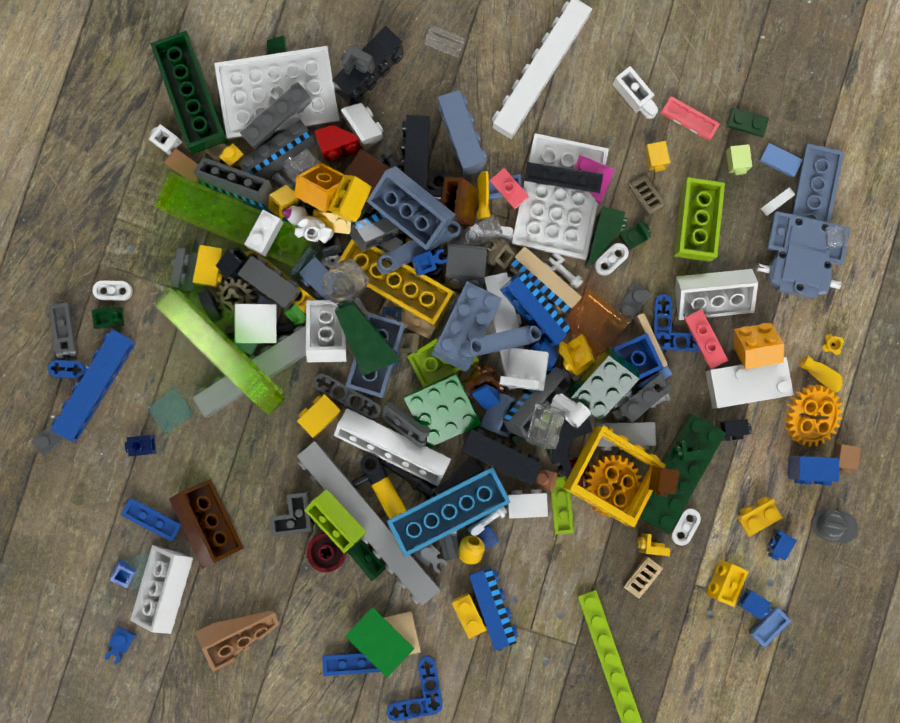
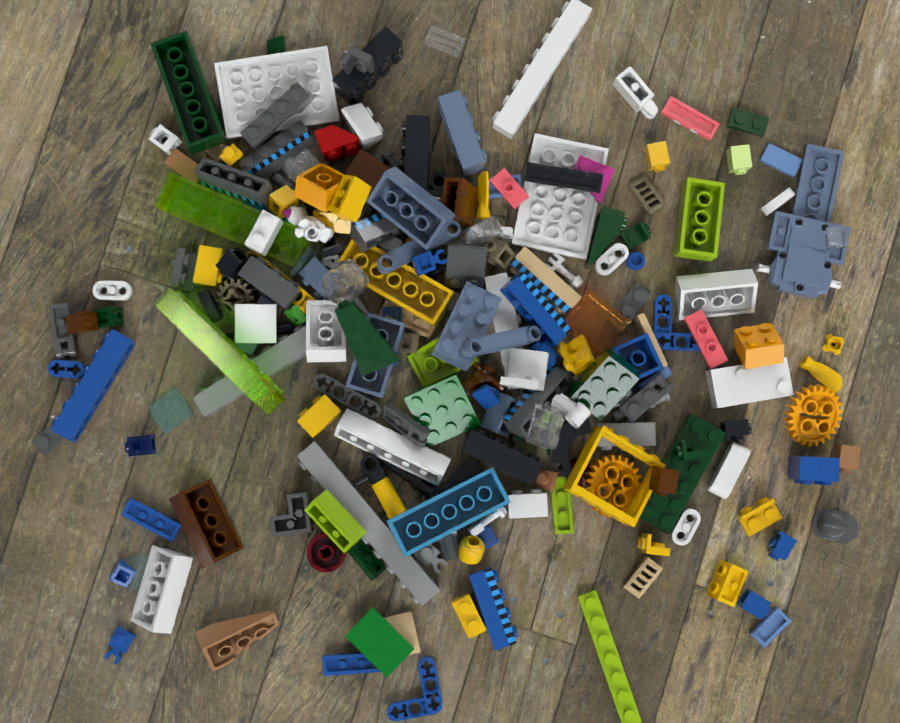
none -> reddish brown brick [65,311,99,335]
none -> blue plate [626,251,645,271]
none -> white beam [707,441,751,499]

